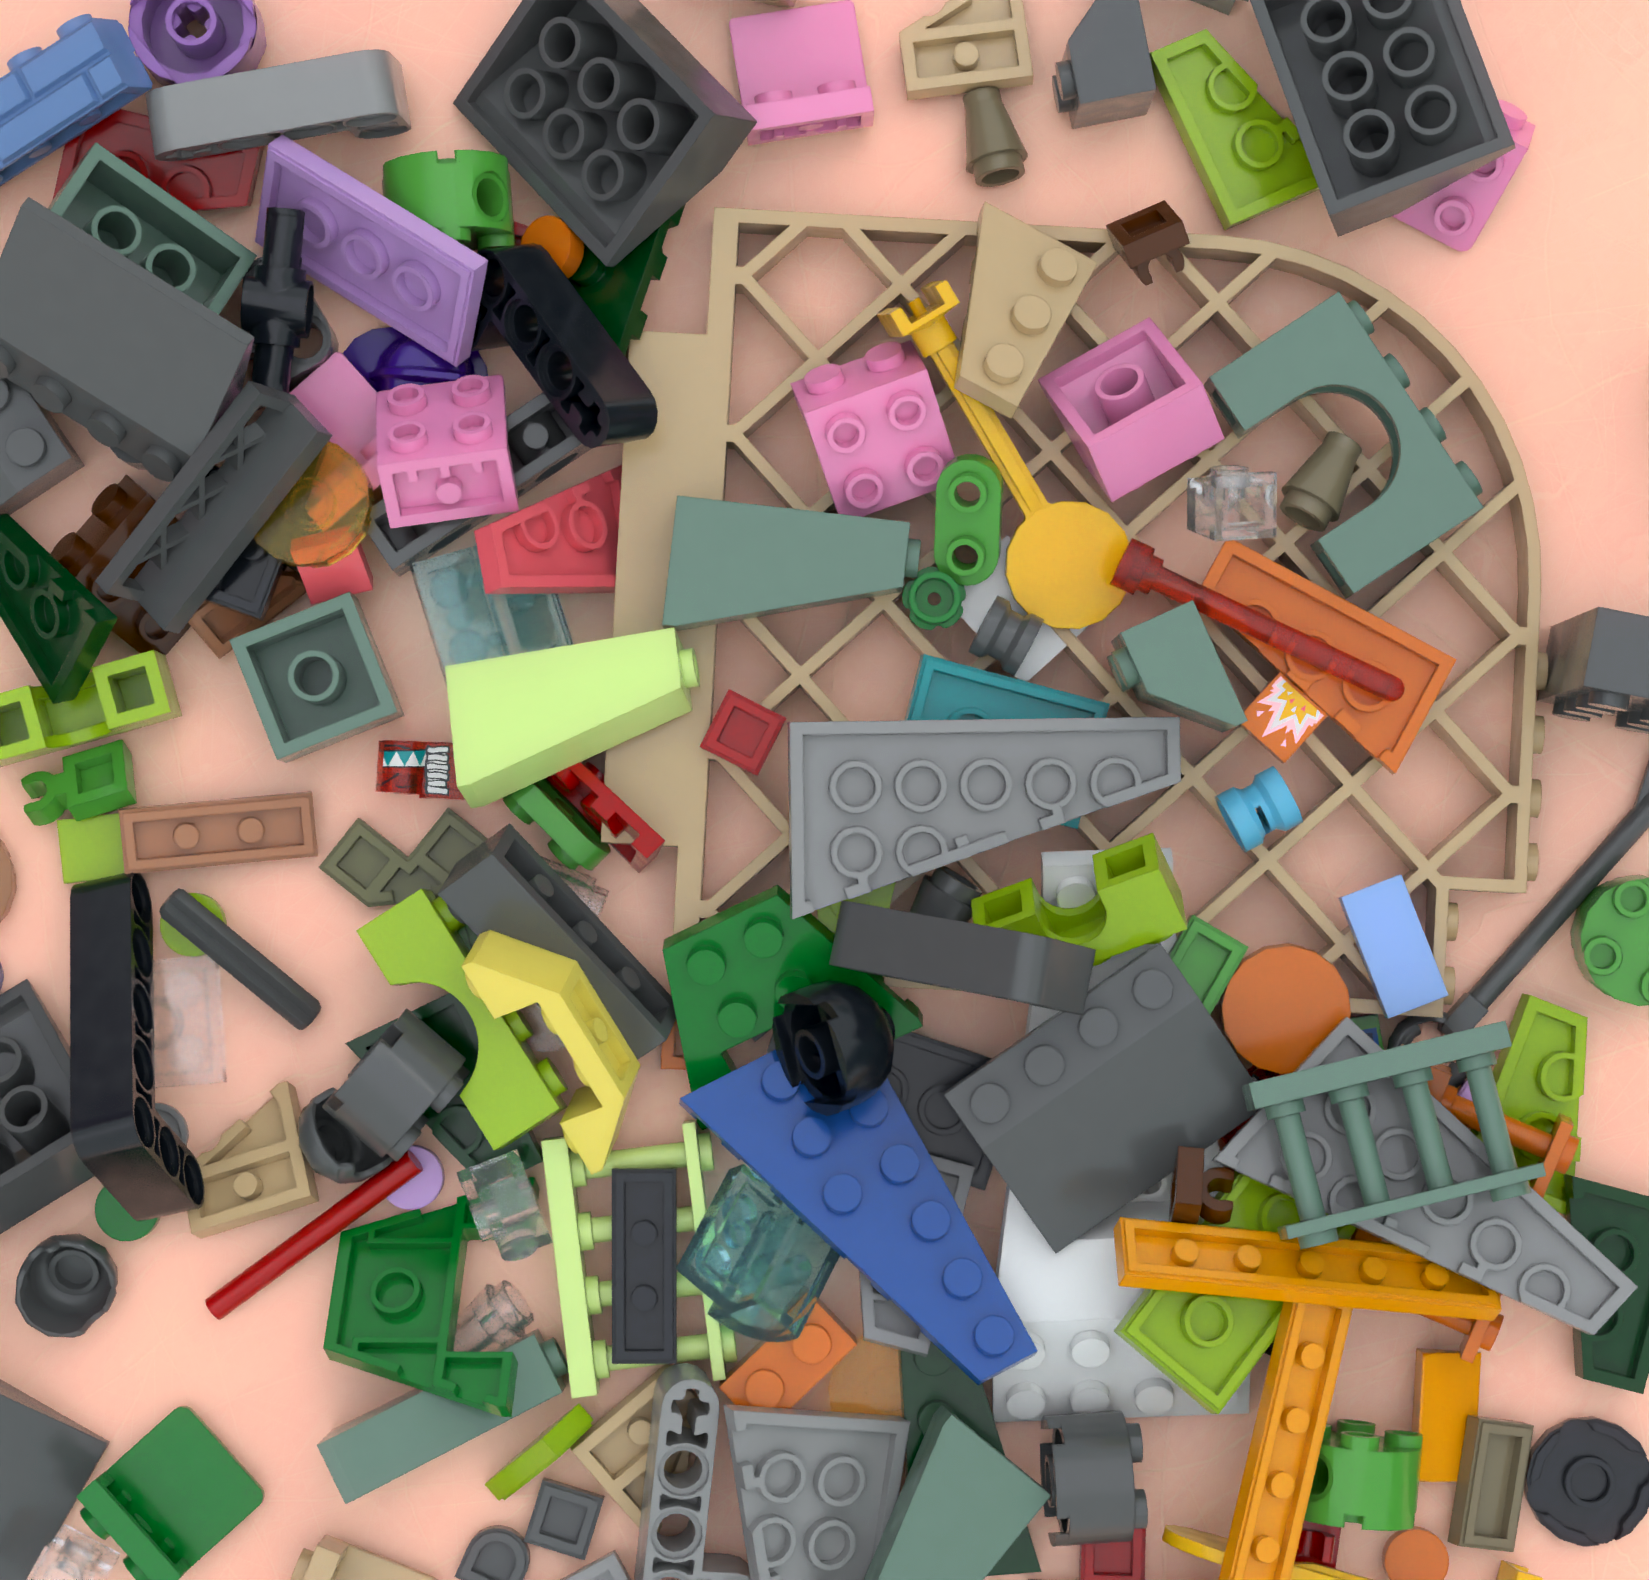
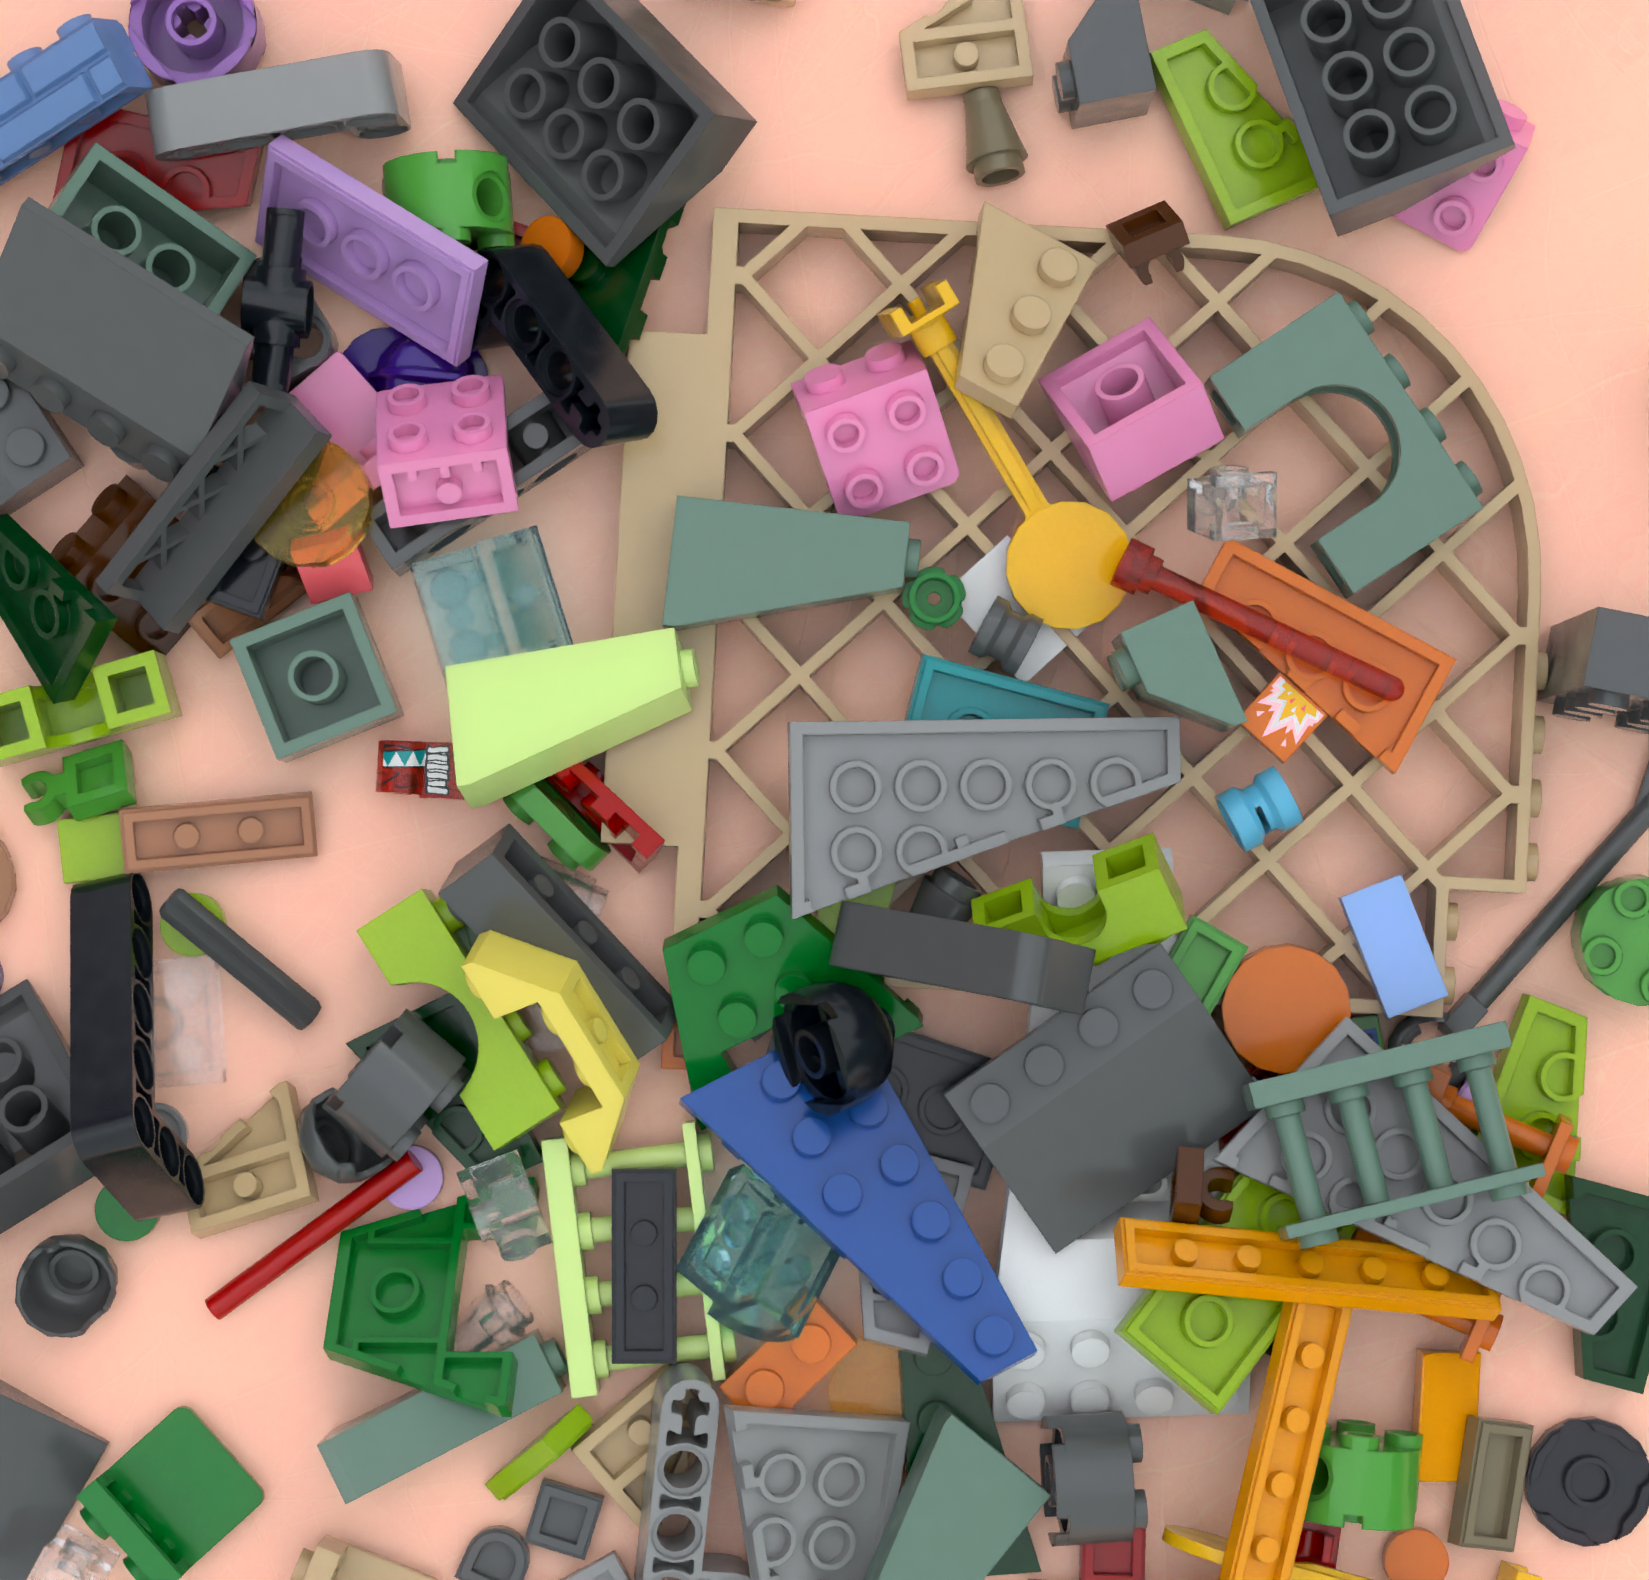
olive tile [318,808,488,907] -> none
coral wing [474,465,622,594] -> none
red tile [700,689,787,777] -> none
bright pink bracket [729,0,874,146] -> none
bright green plate [934,454,1003,586] -> none
dark tan cone [1279,431,1362,532] -> none

